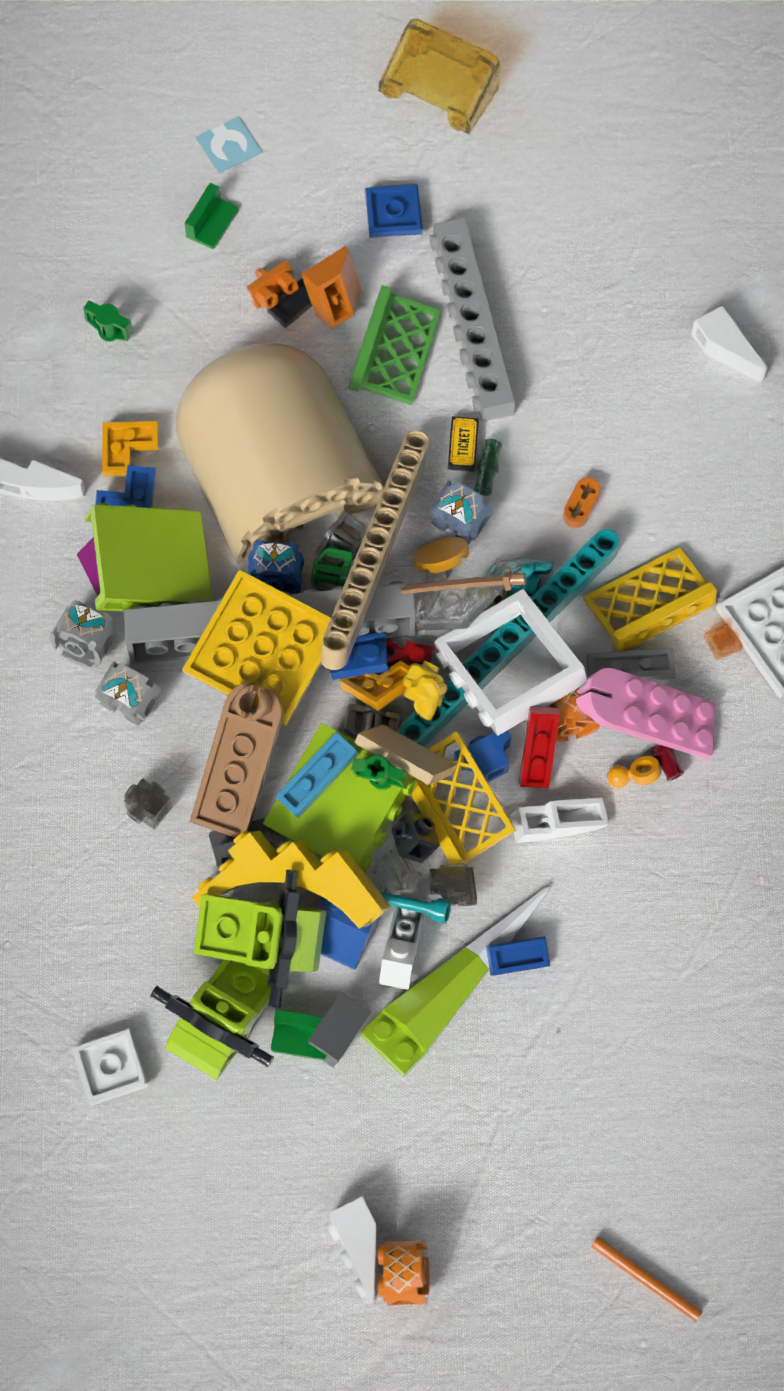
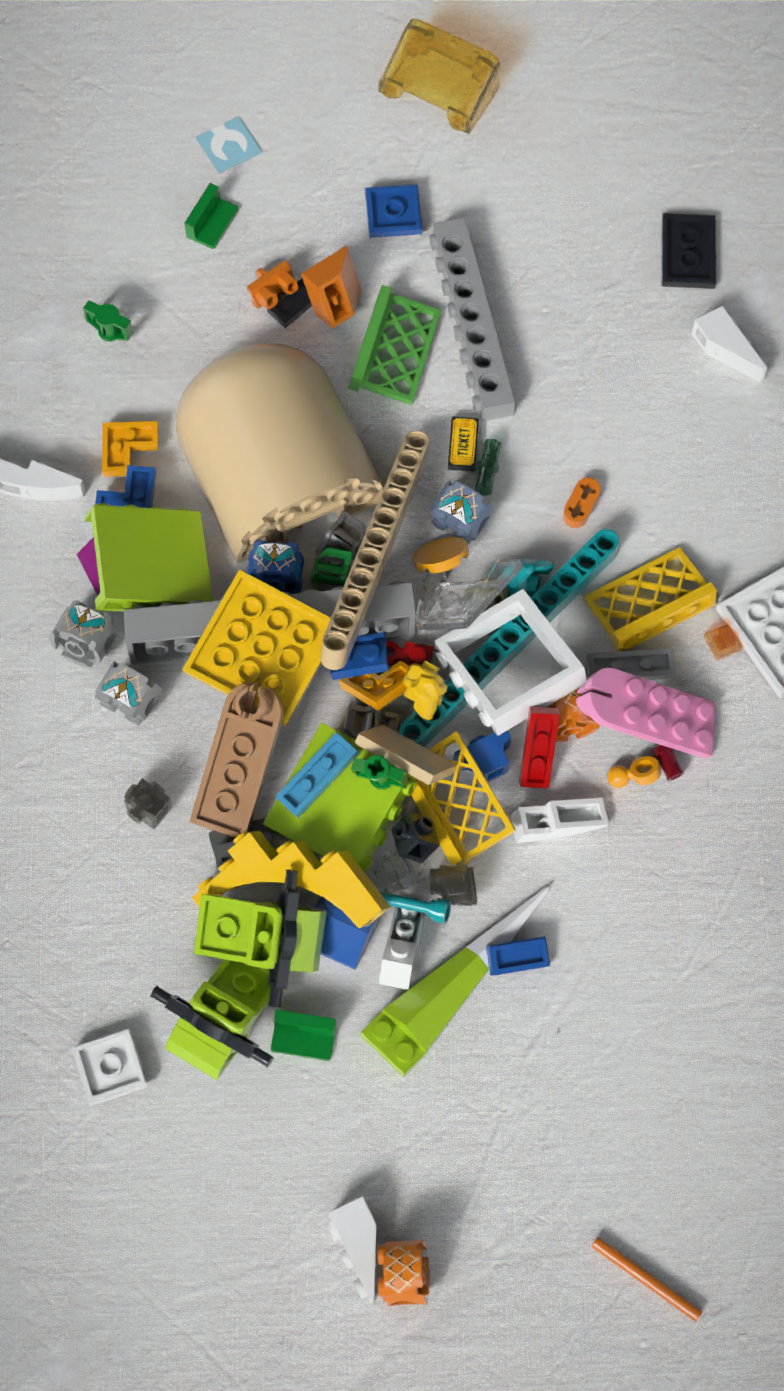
dark grey panel [308,992,371,1067] -> none
medium nougat sword [401,568,526,594] -> none
none -> black tile [661,213,716,289]

